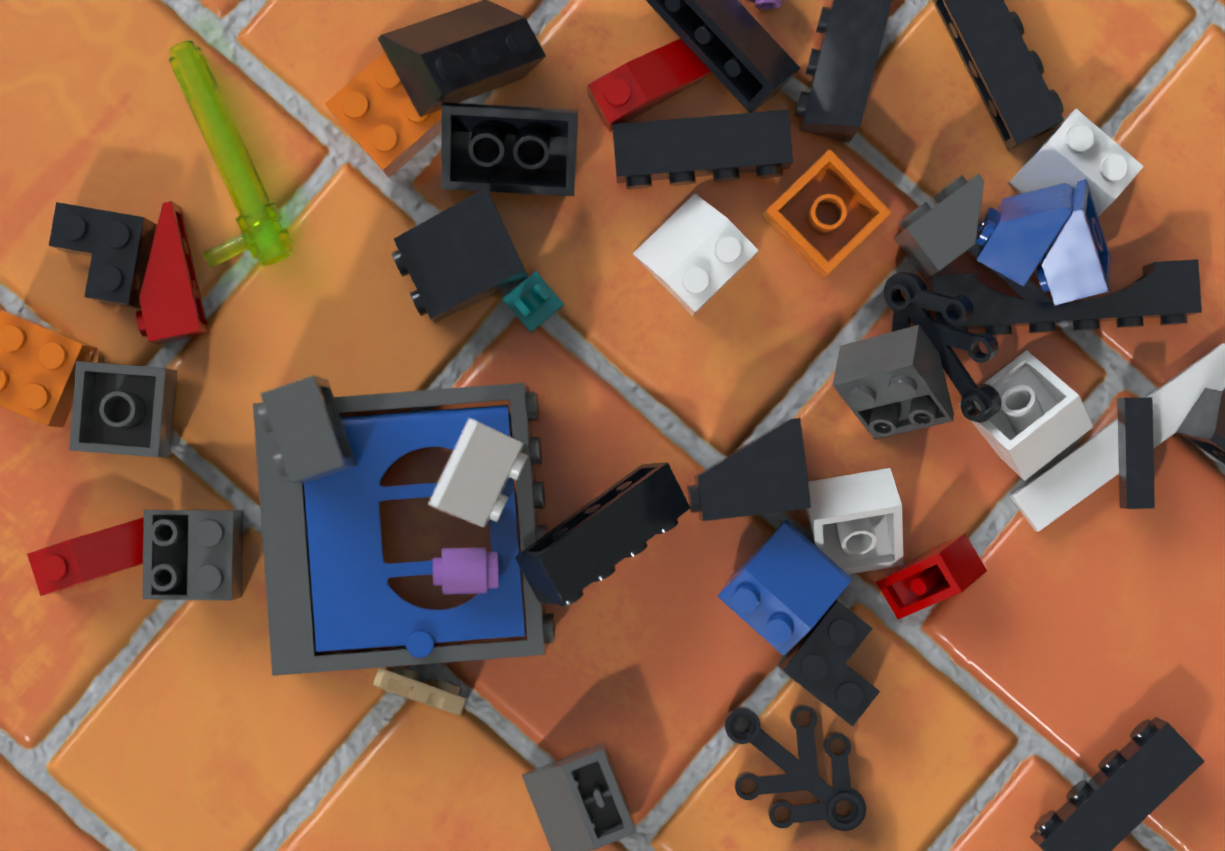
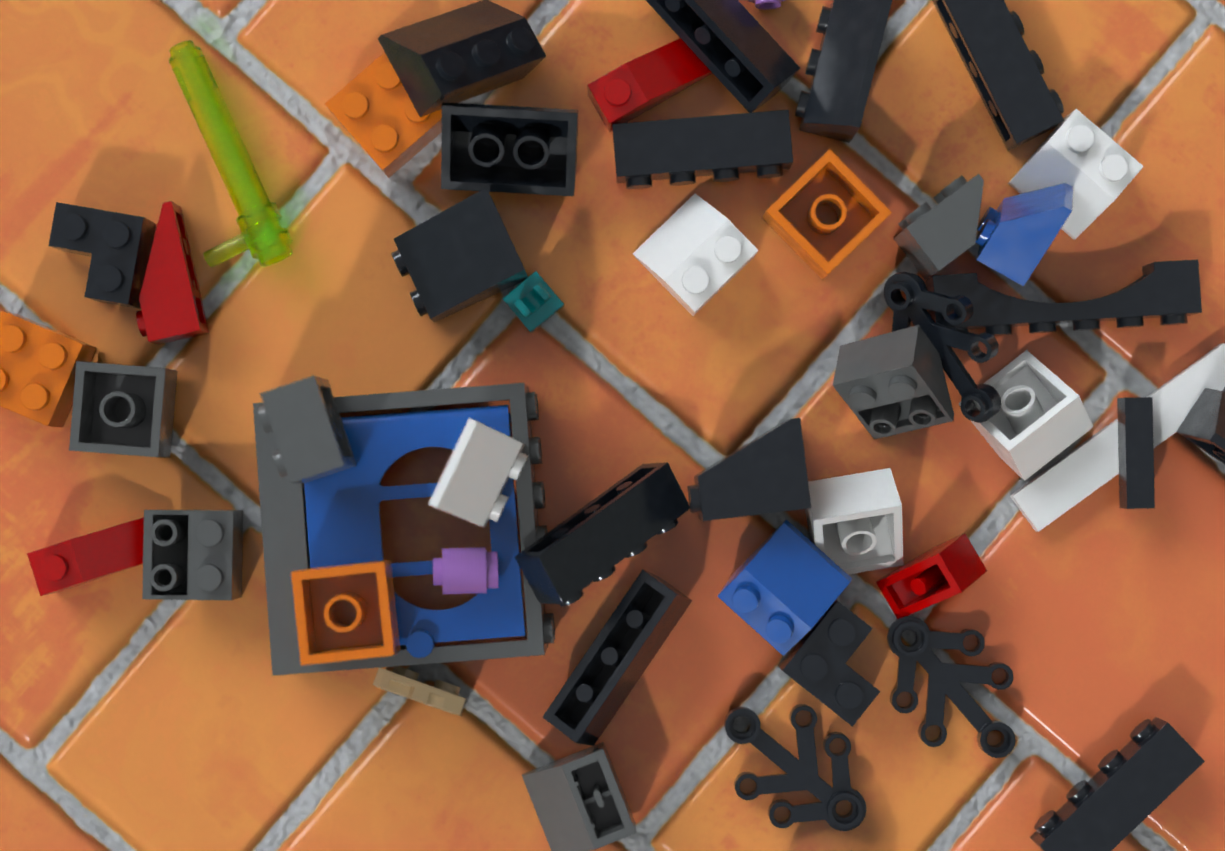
slope [1037,179,1112,305] -> none
none -> orange brick [291,559,400,665]
none -> black brick [543,569,692,746]
none -> black plant [887,616,1015,758]

